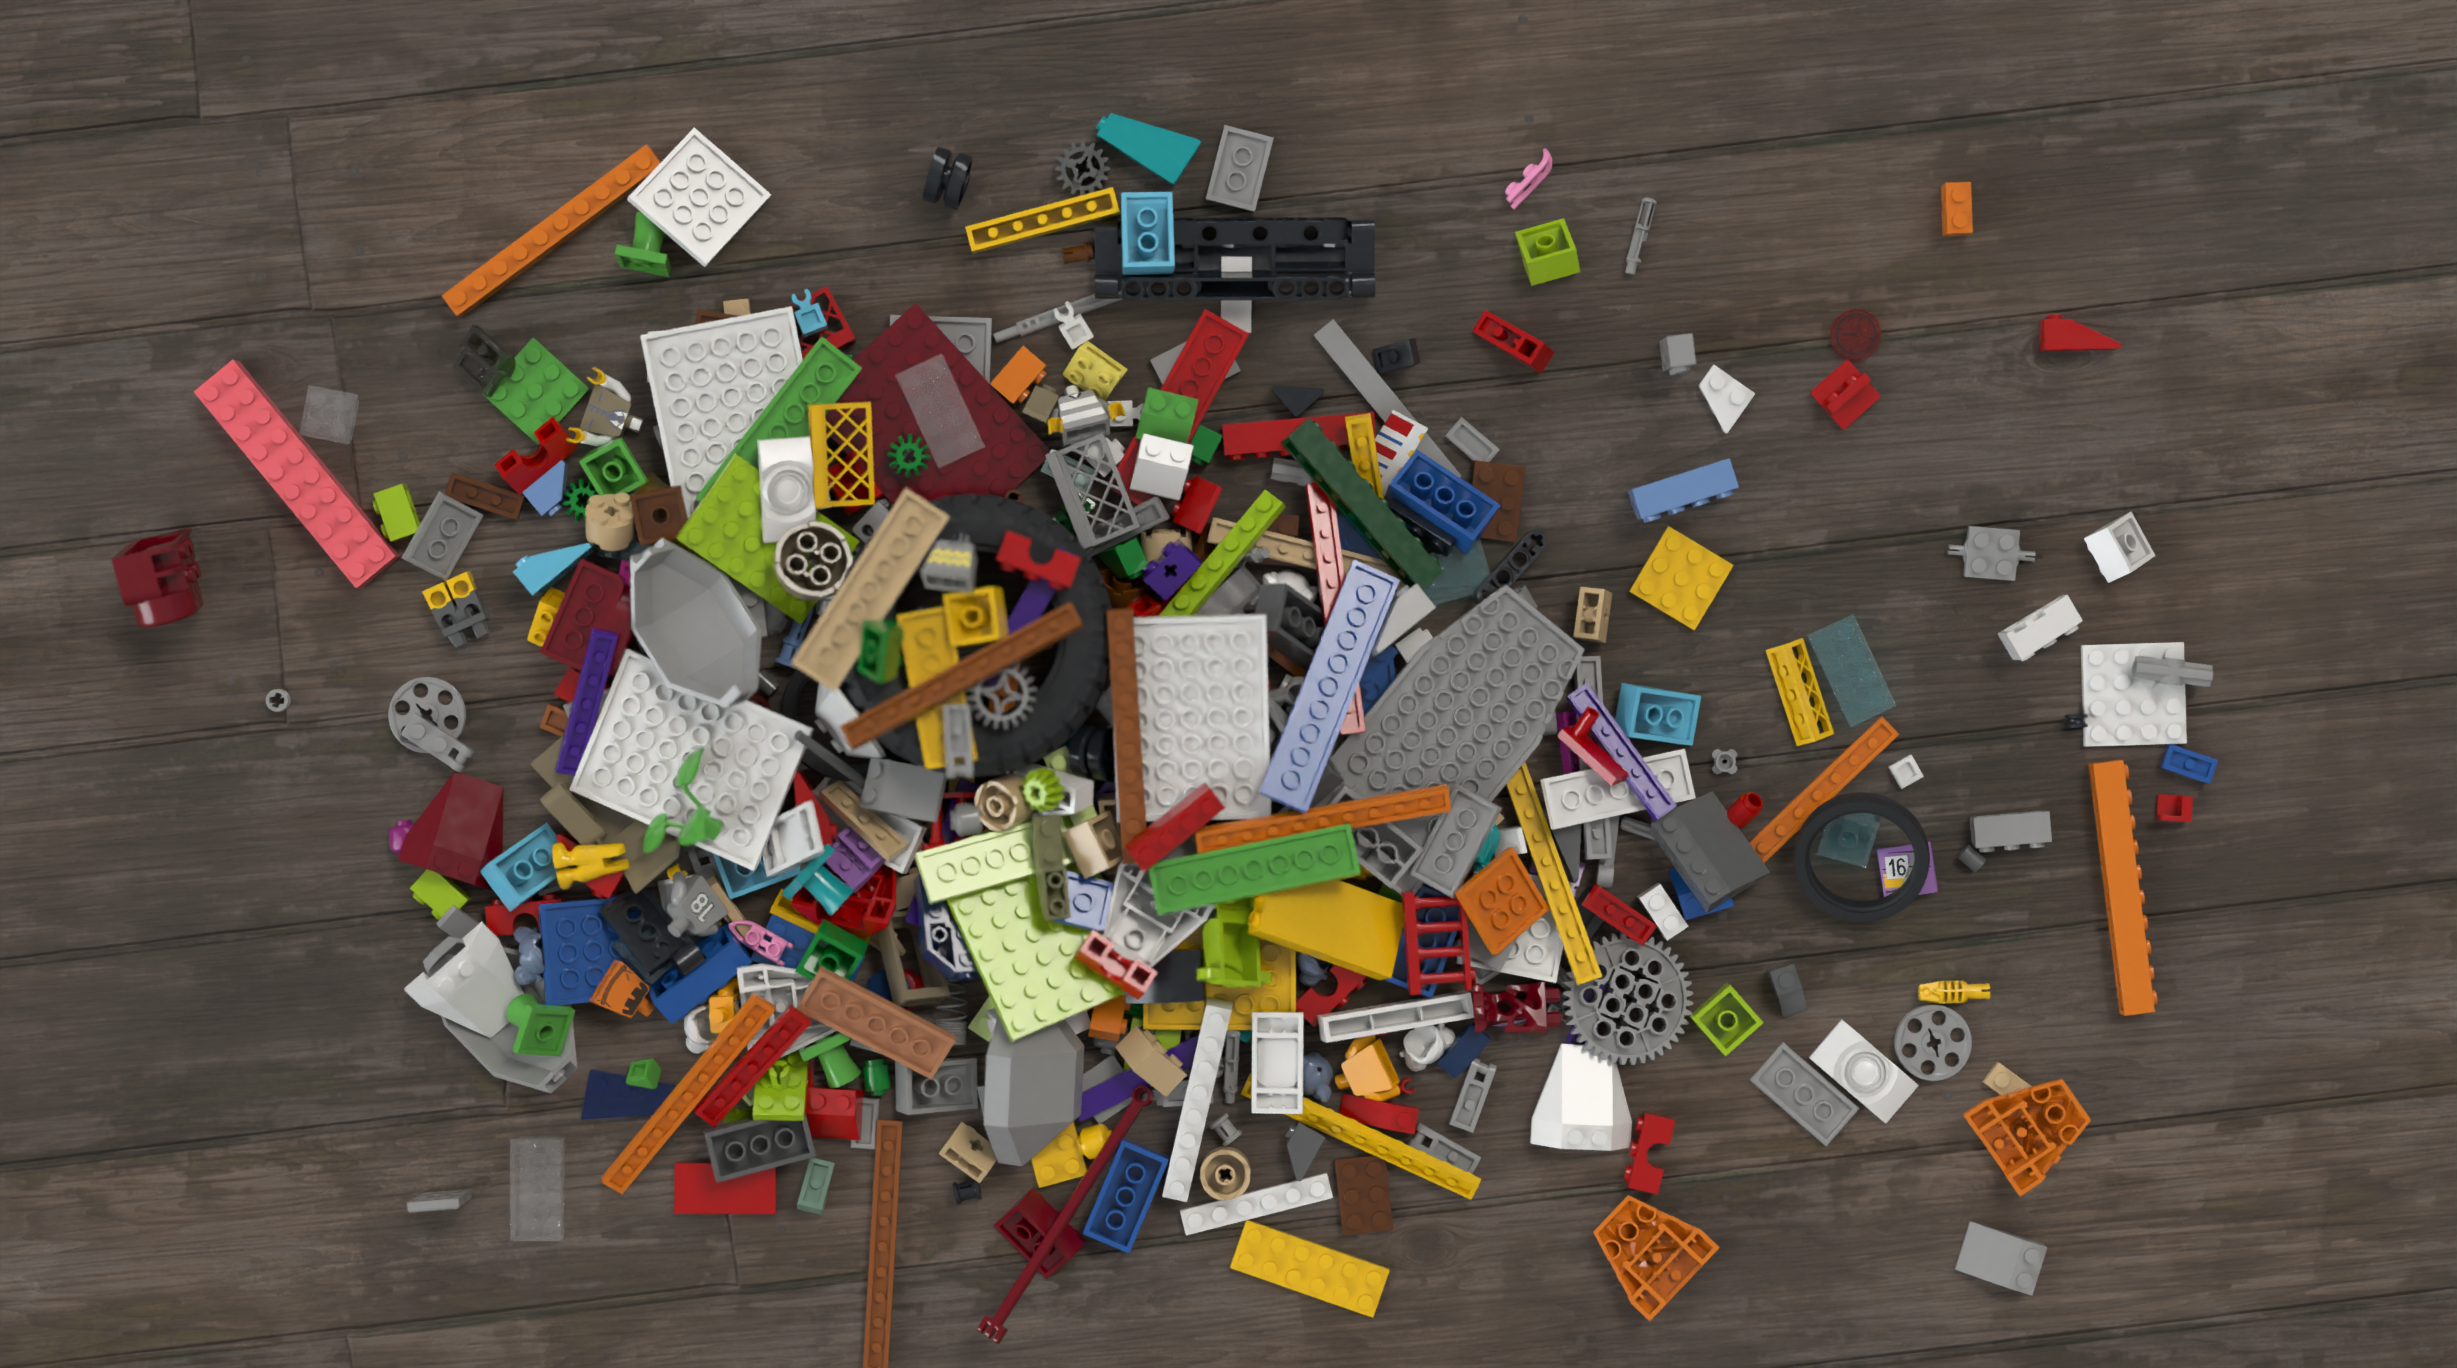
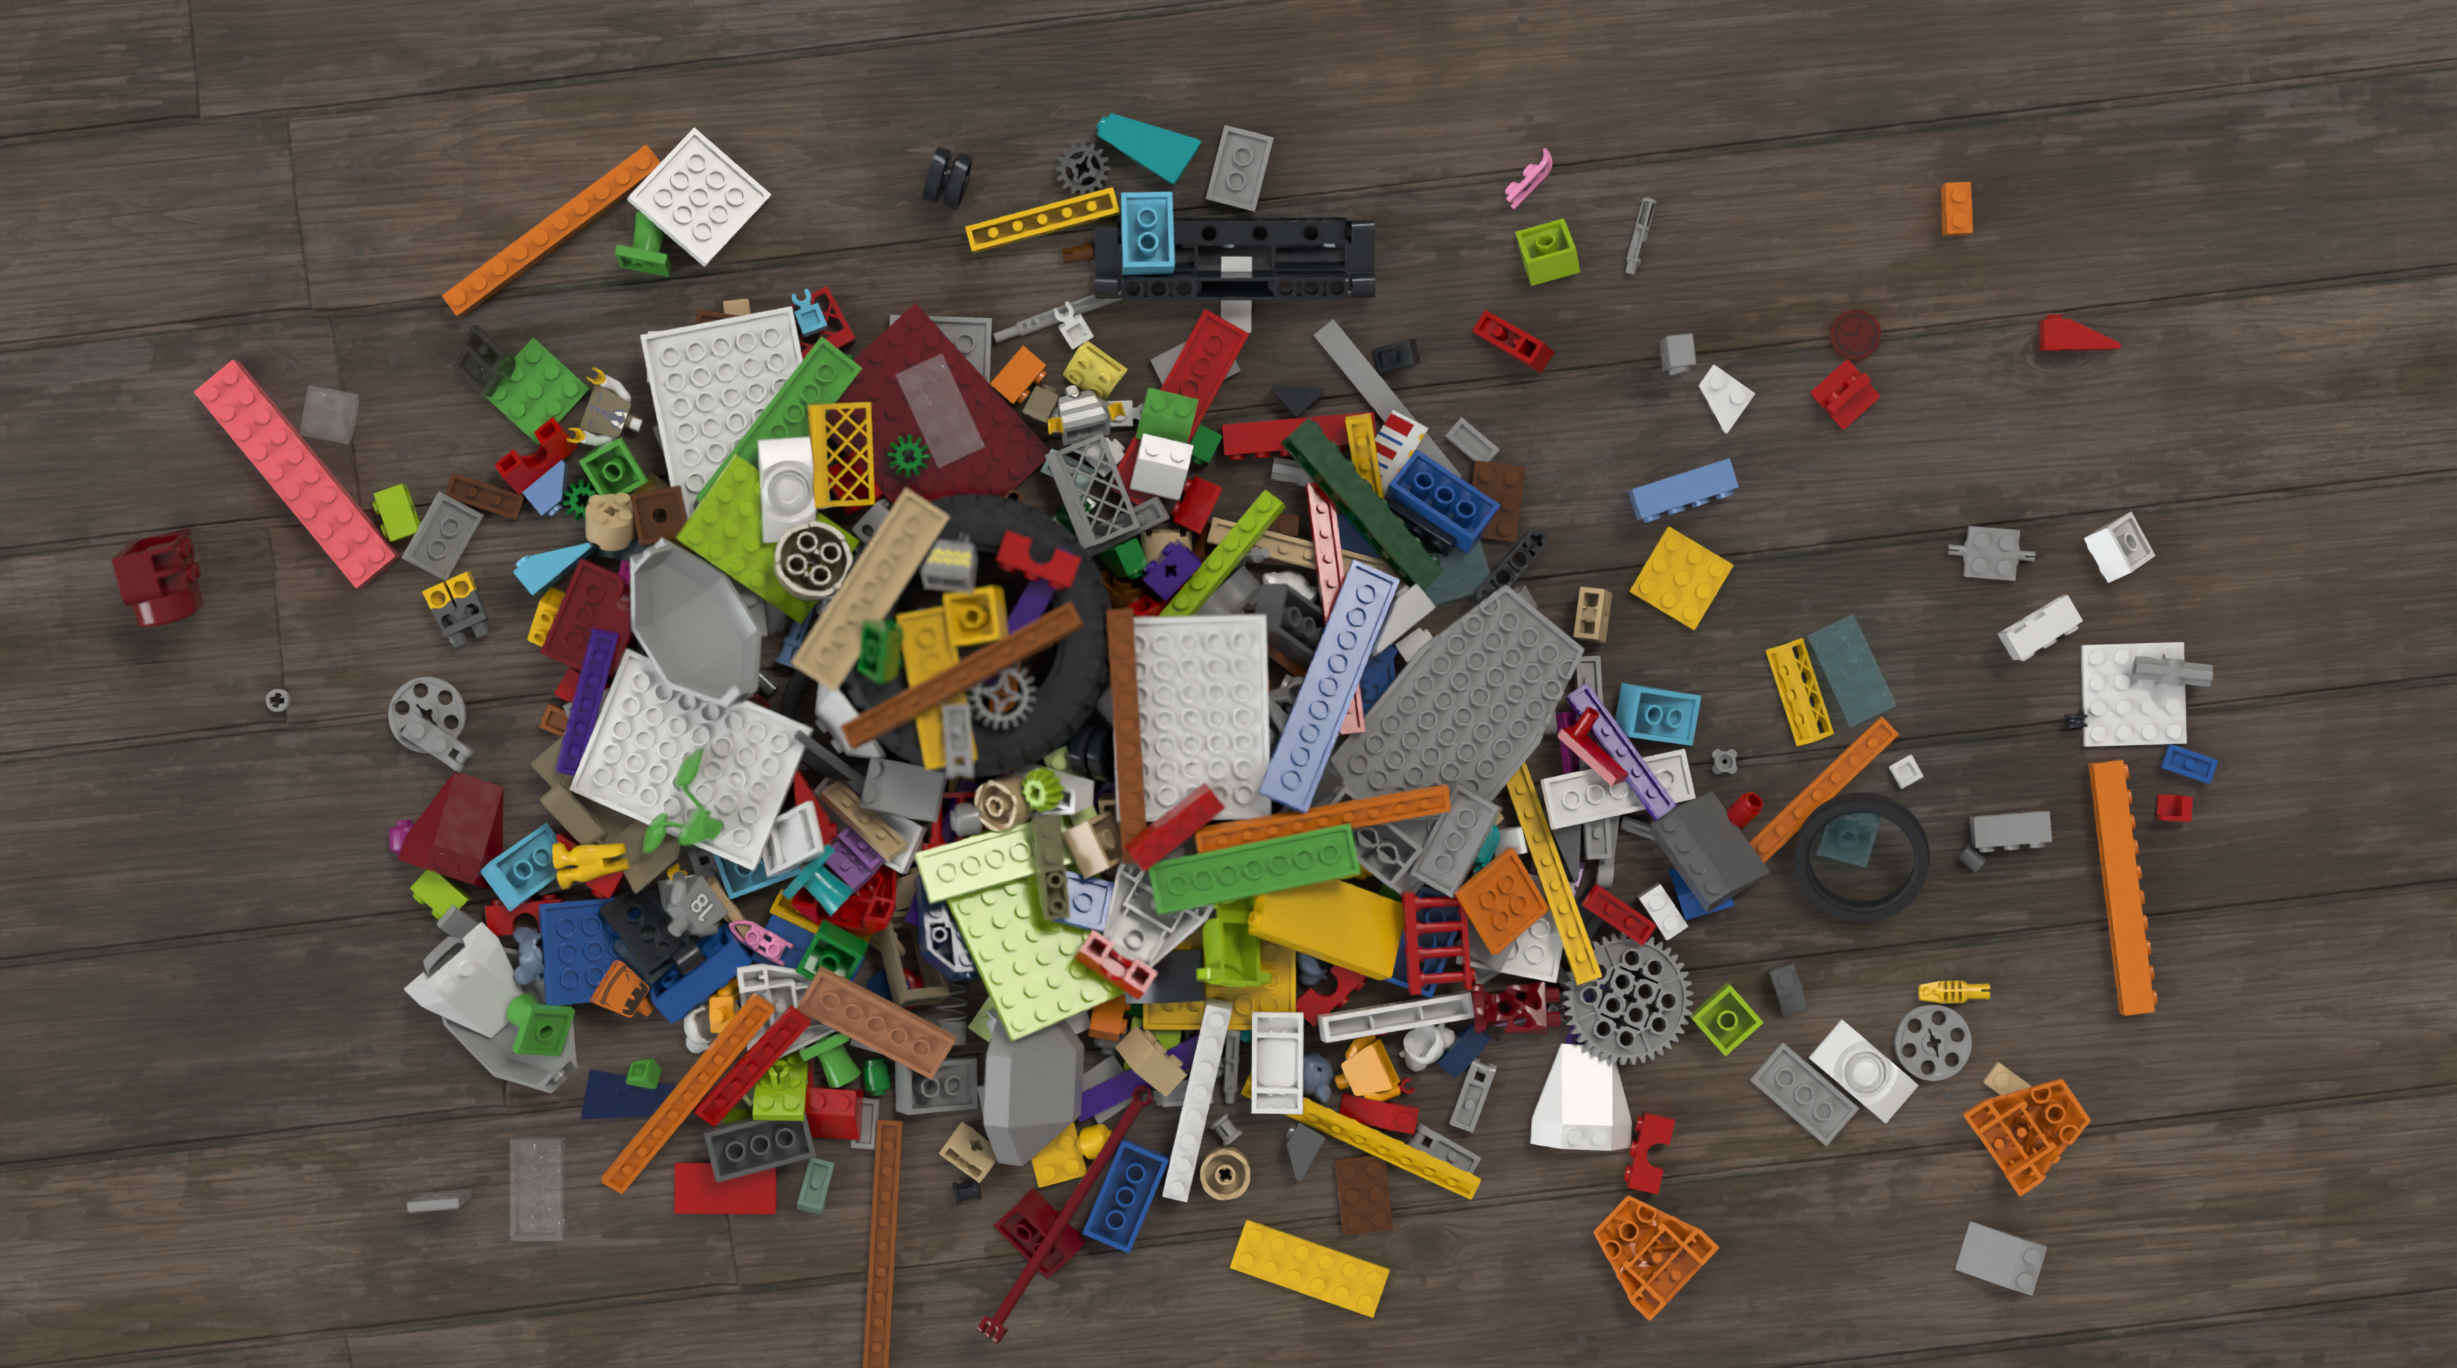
white plate [1180,1172,1333,1235] -> none
slope [1877,841,1938,897] -> none

